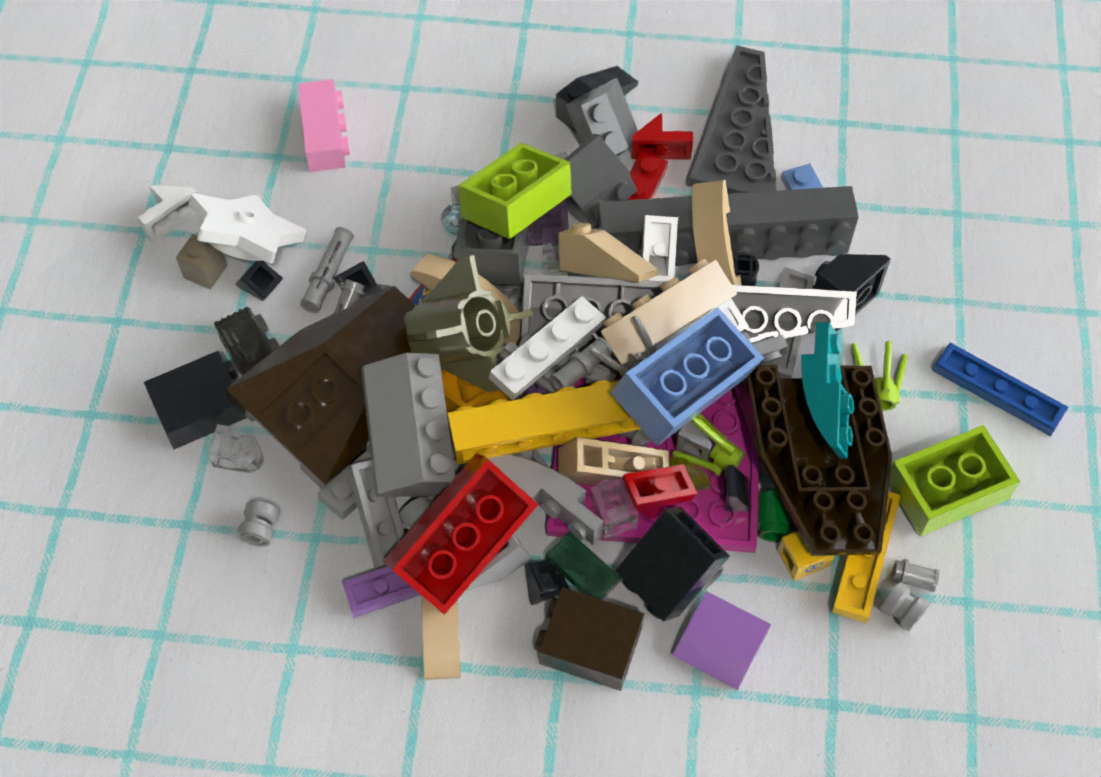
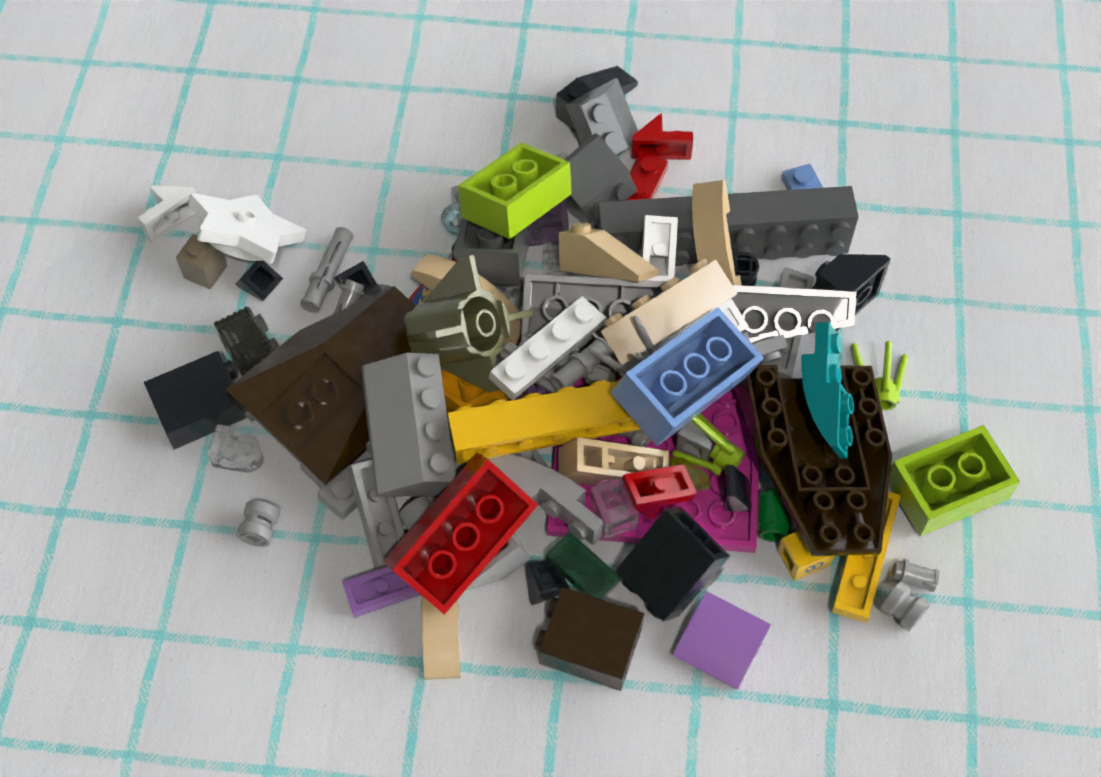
bright pink brick [298,79,350,172] -> none
dark grey wing [689,45,776,194] -> none
blue tile [932,342,1068,436] -> none

